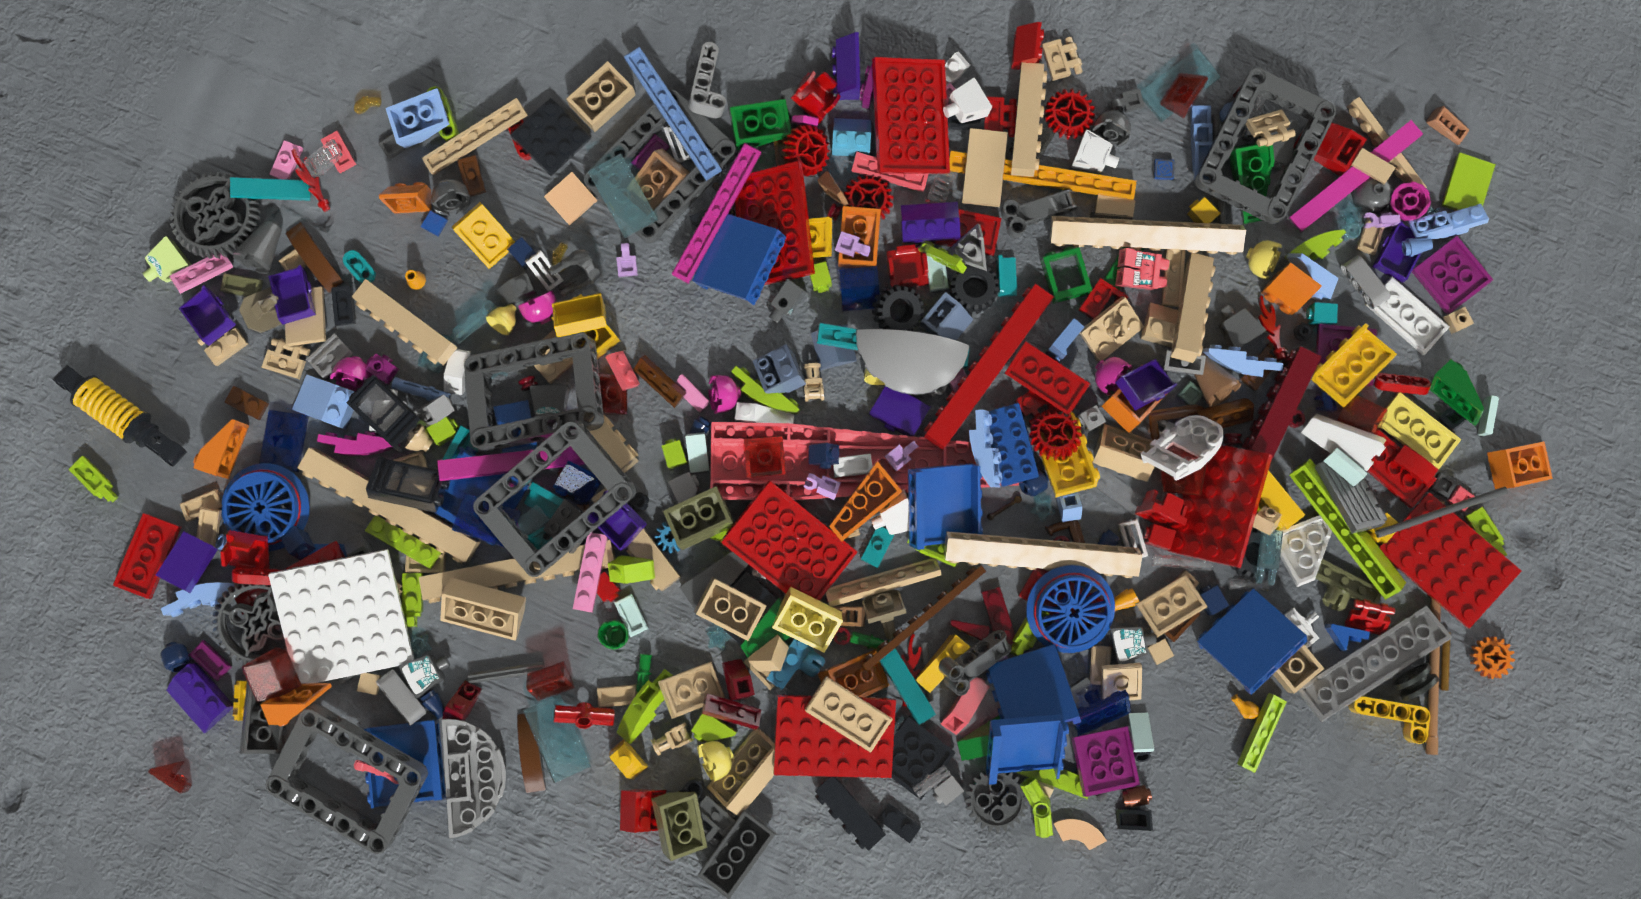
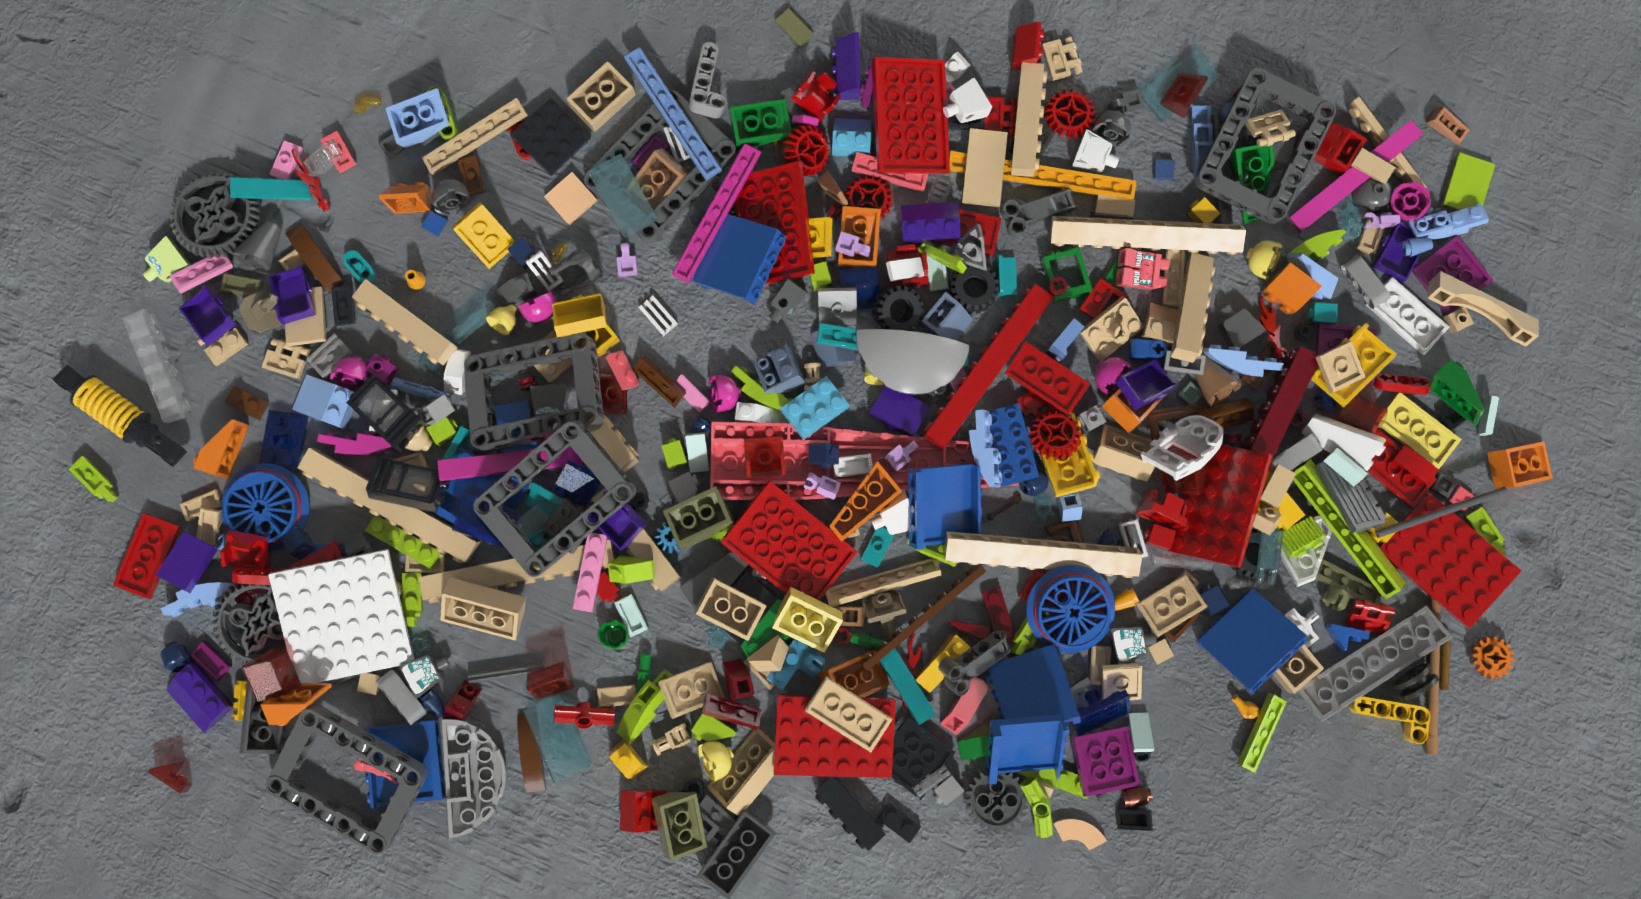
none -> clear brick [122,309,192,425]
none -> white tile [639,295,678,337]
none -> olive tile [775,8,814,48]
none -> medium azure plate [780,376,850,440]
none -> light grey plate [818,288,857,325]
none -> white tile [886,257,925,282]
none -> dark red bush [1049,277,1067,296]
none -> blue piece [1129,339,1167,360]
none -> tan tile [1260,464,1296,508]
none -> light grey beam [1269,433,1323,474]
none -> lime brick [1277,516,1325,559]
none -> tan plate [1316,341,1365,393]
none -> tan arch [1428,271,1539,347]

